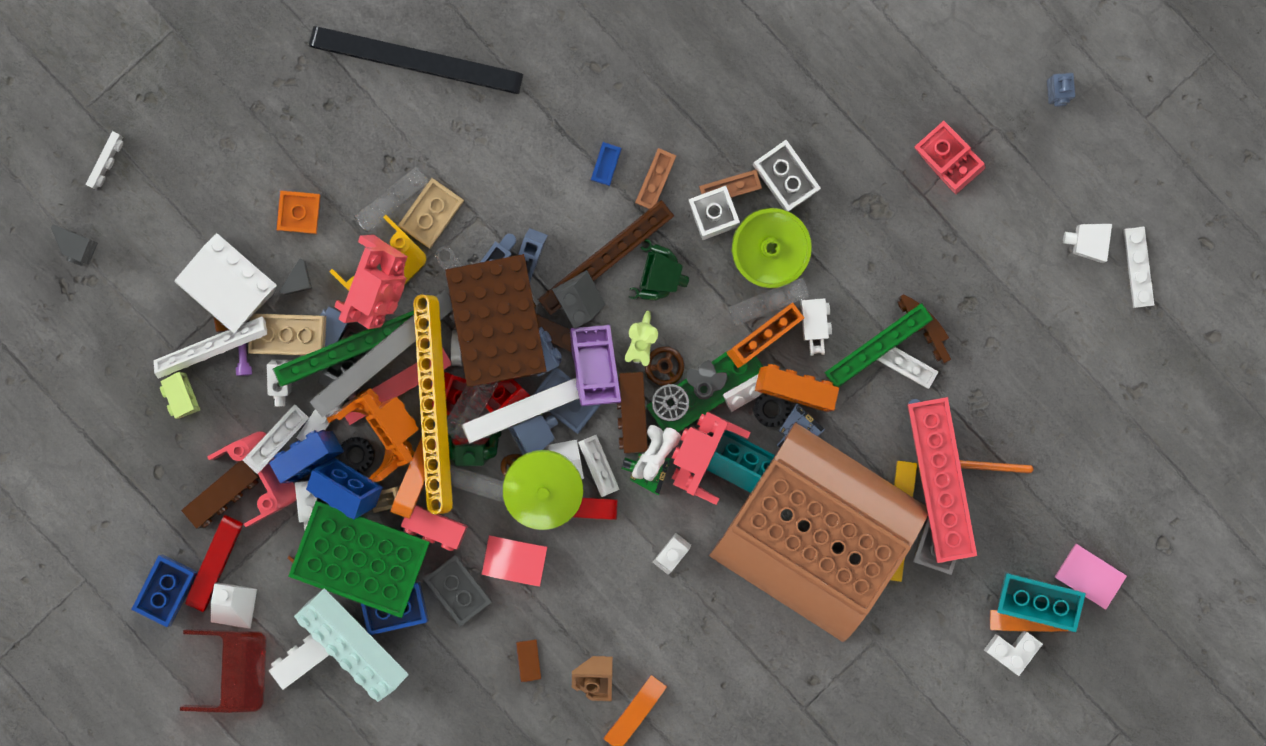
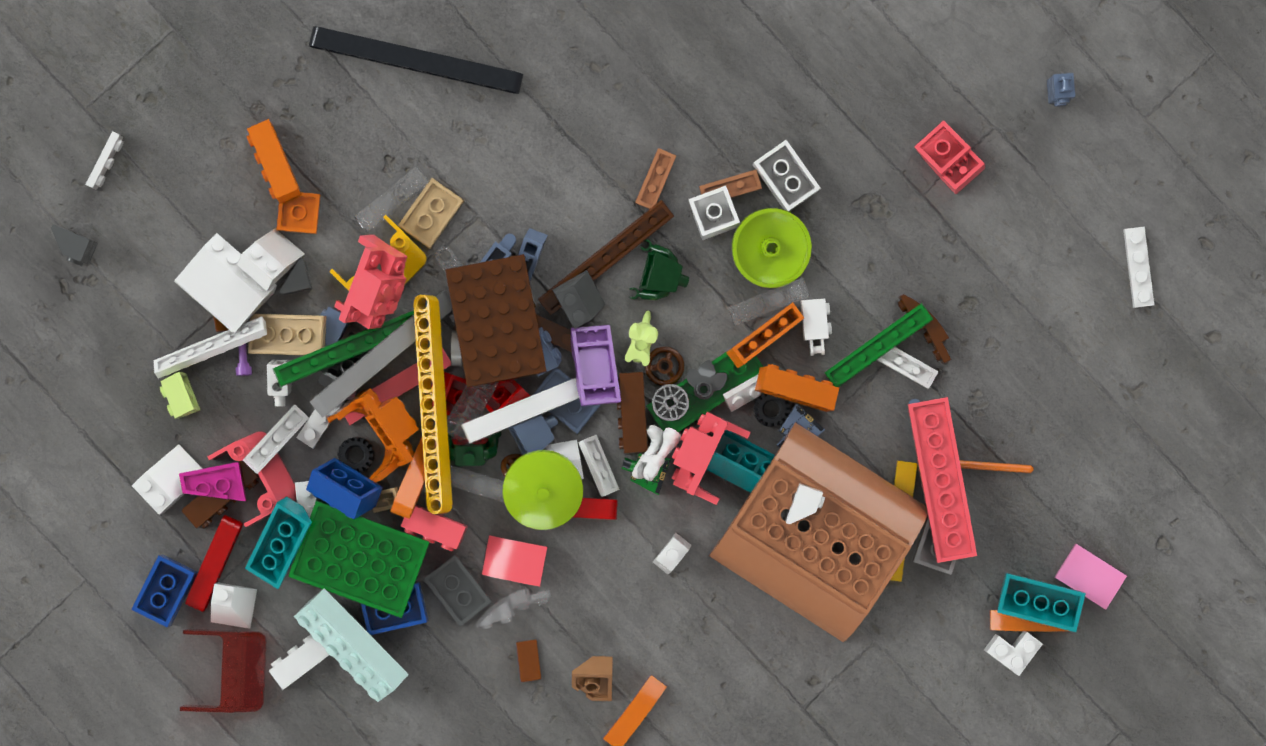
blue brick [269,430,344,484] -> none
blue tile [591,142,622,186] -> none
white torso [1063,224,1112,263] -> none
none -> white slope [132,444,202,515]
none -> dark pink wing [179,462,247,501]
none -> white slope [237,228,305,291]
none -> teal slope [245,497,312,589]
none -> orange brick [246,119,302,204]
none -> clear slope [476,587,552,630]
none -> white slope [786,483,825,524]

